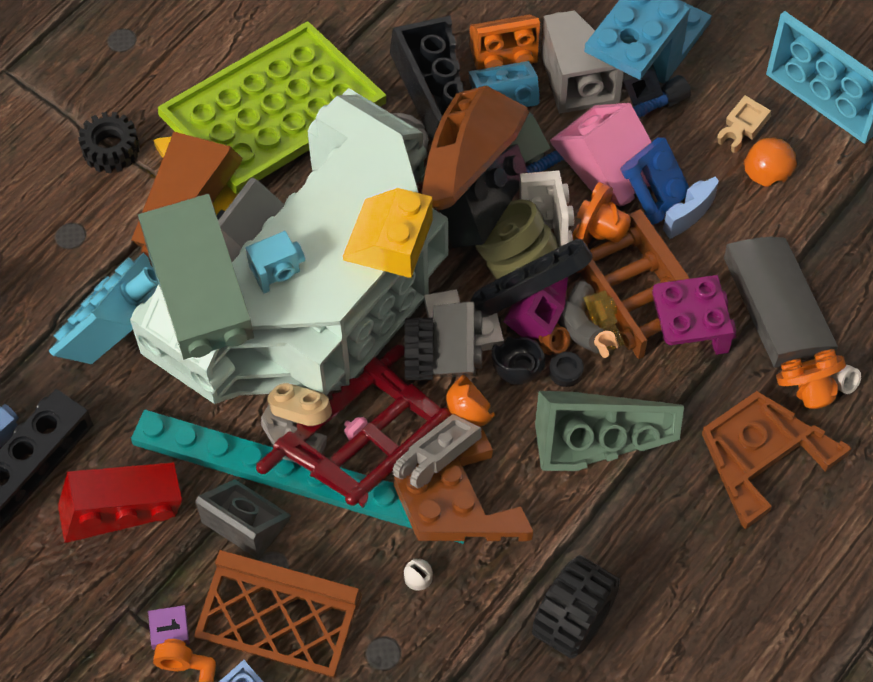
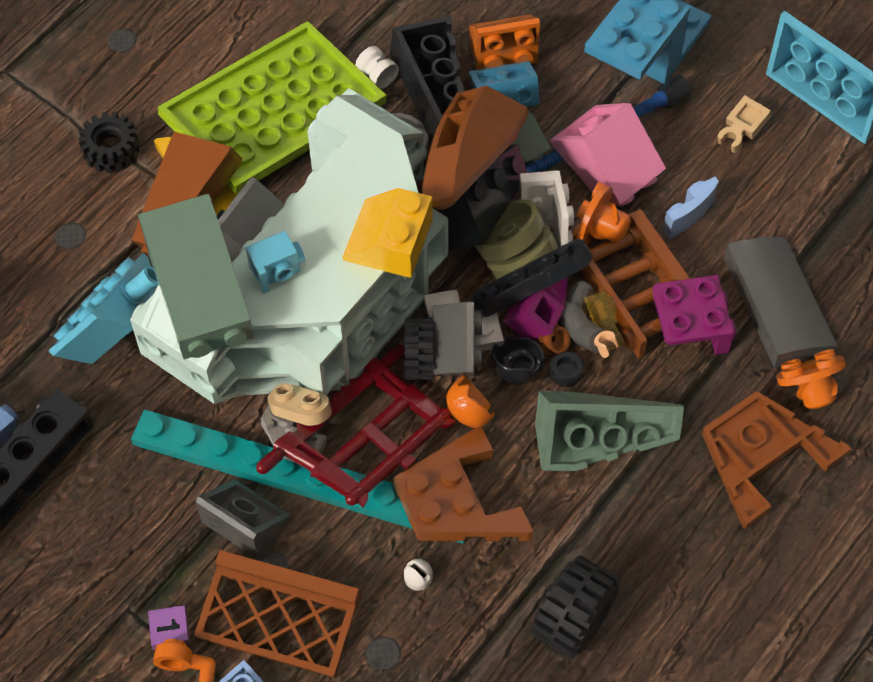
red wedge [58,462,182,543] -> none
bright pink rock [344,417,368,440] -> none
light grey hinge [392,414,481,488] -> none
light grey slope [541,10,624,114] -> none
blue plate [620,137,689,225] -> none
black brick [623,64,663,106] -> none
orange hair [744,138,797,187] -> none
white hinge [831,365,861,394] -> none
none -> white wheel [355,46,399,89]

